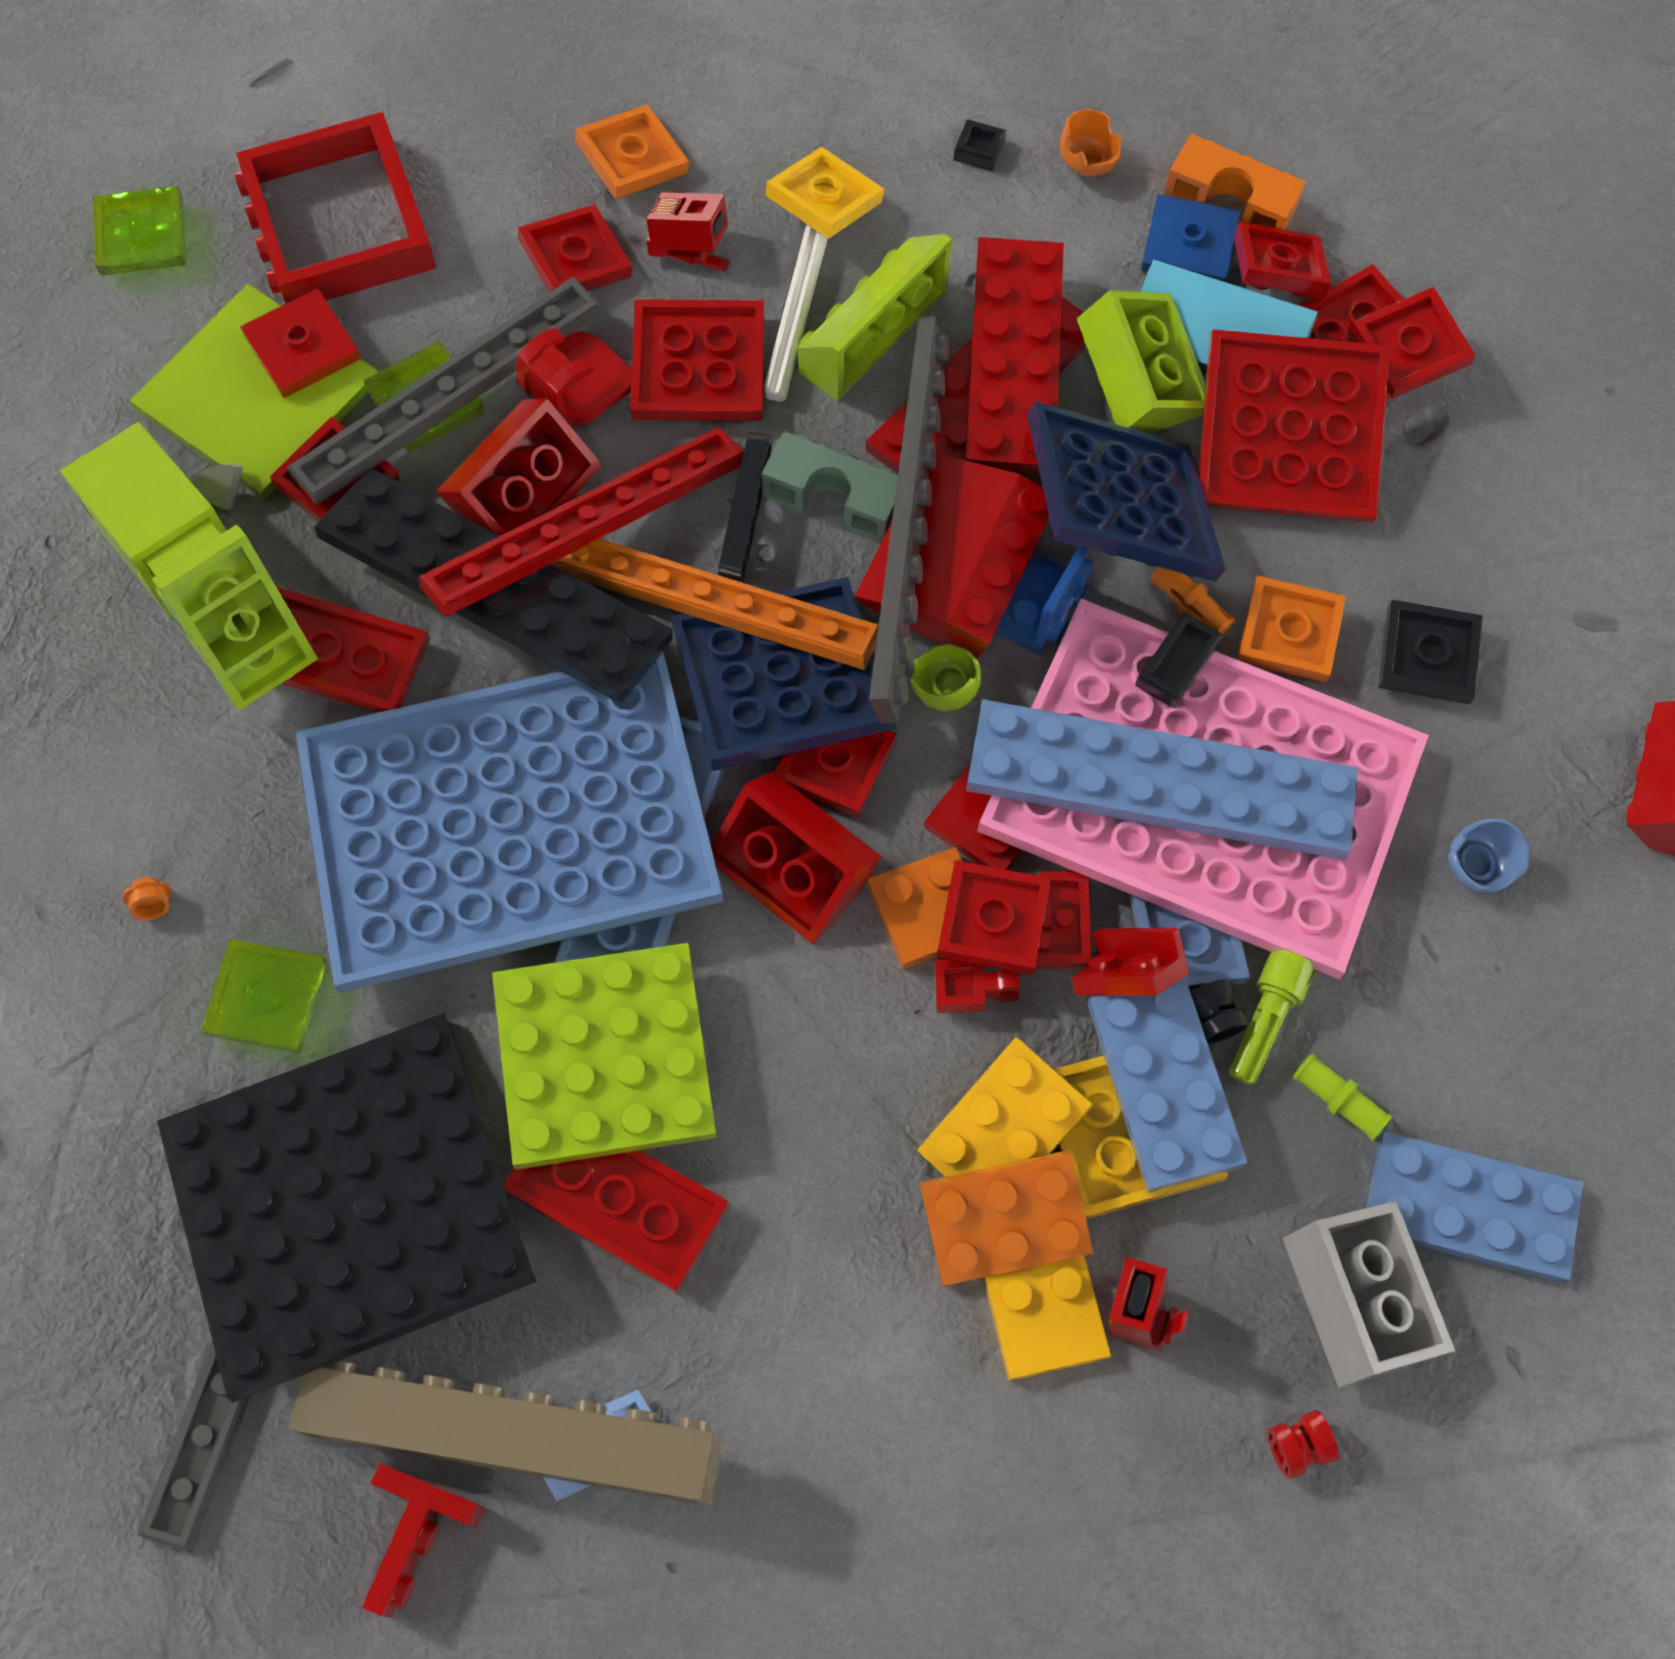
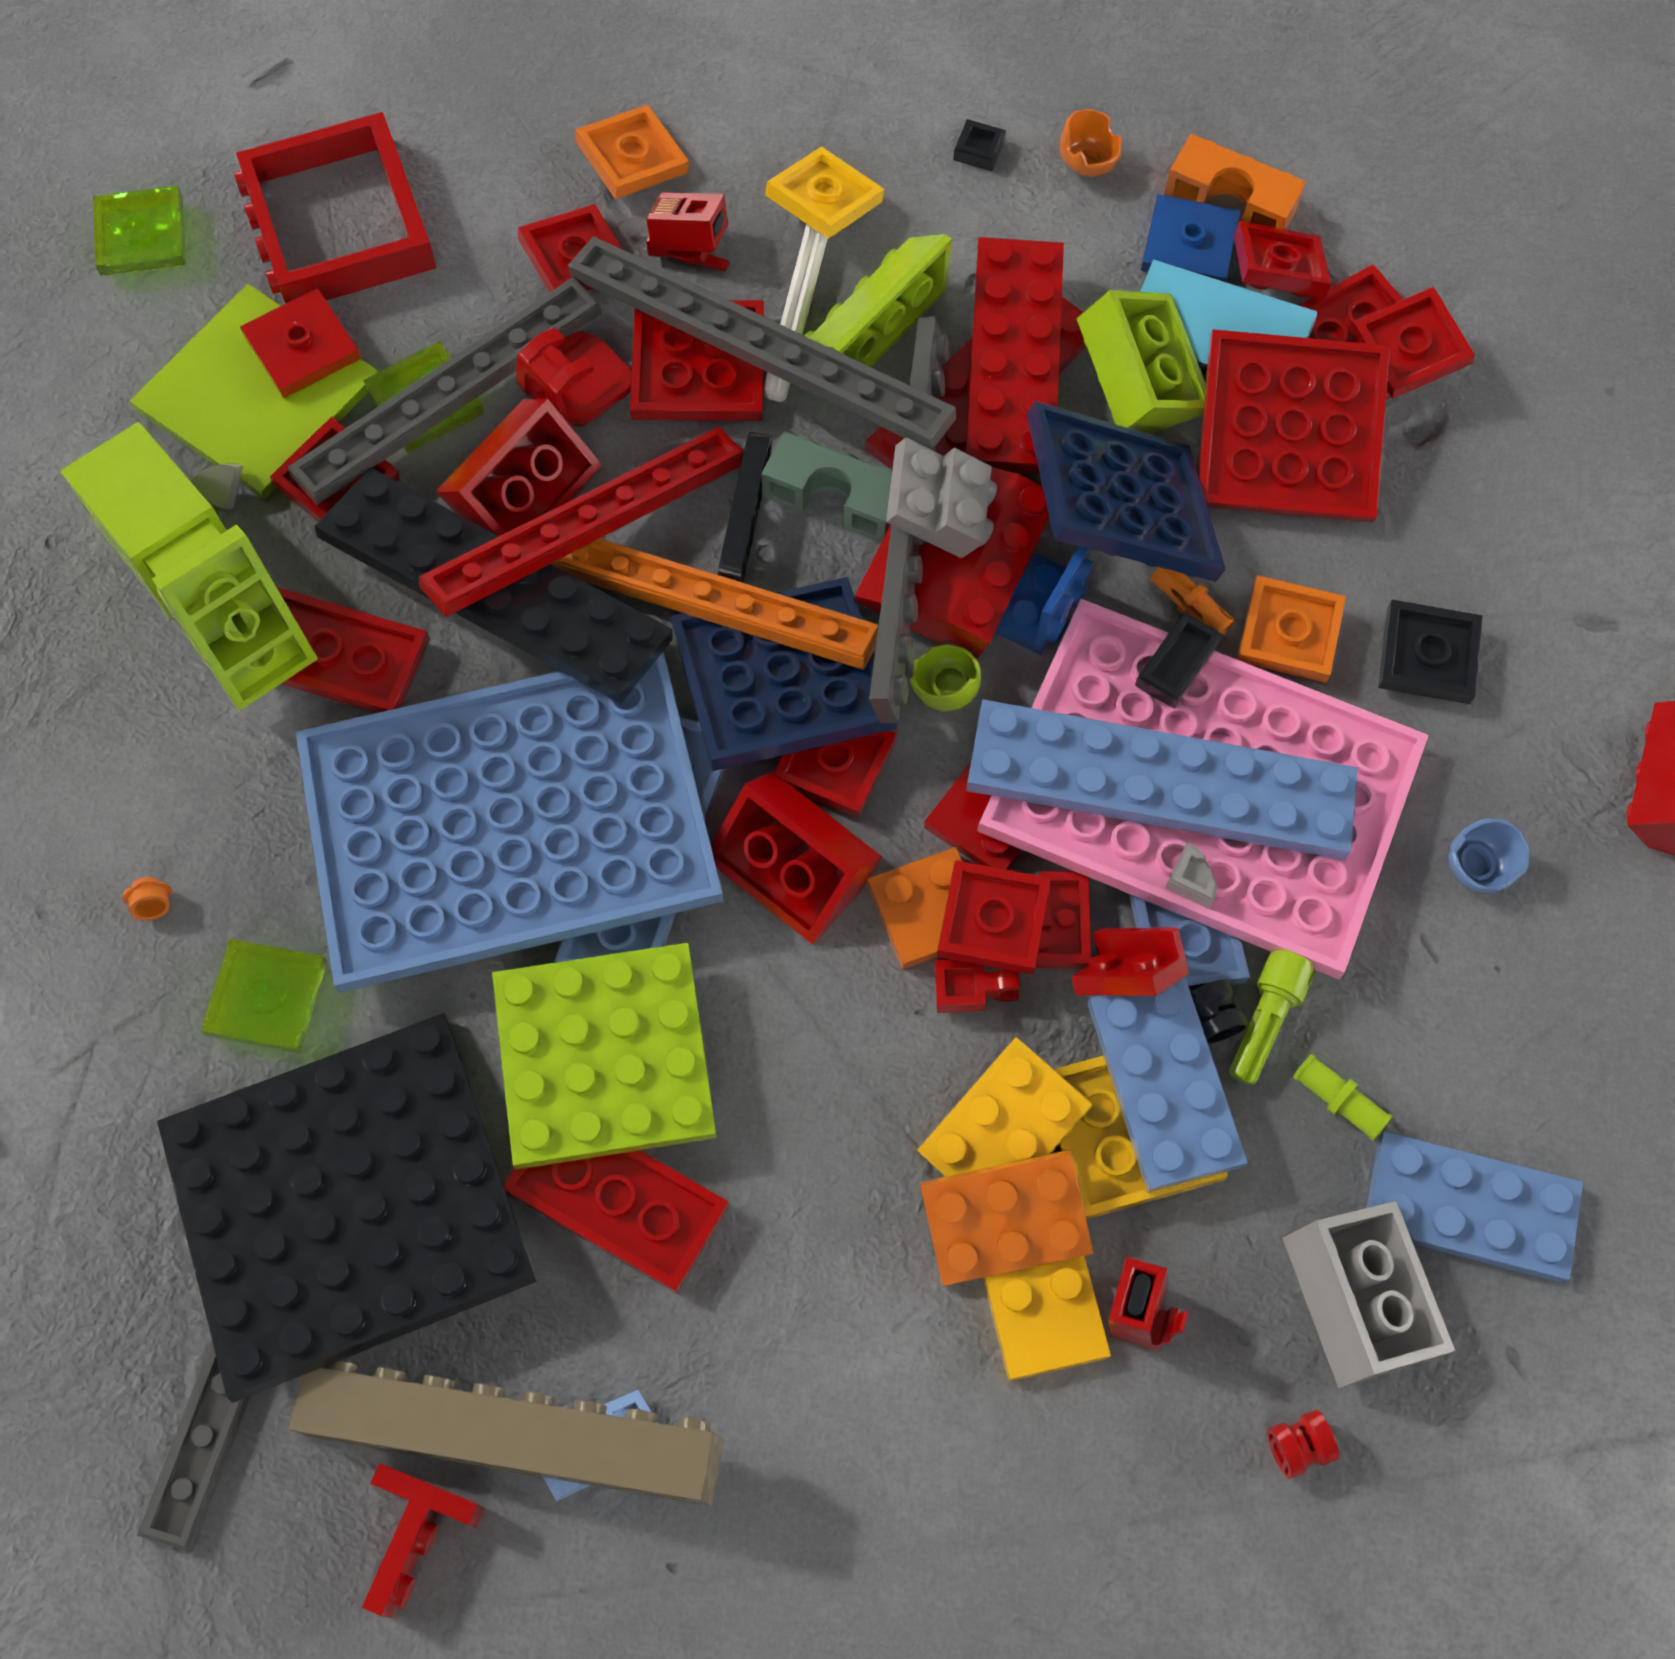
none -> dark grey plate [568,236,956,450]
none -> light grey plate [886,437,997,558]
none -> light grey tile [1165,842,1217,909]

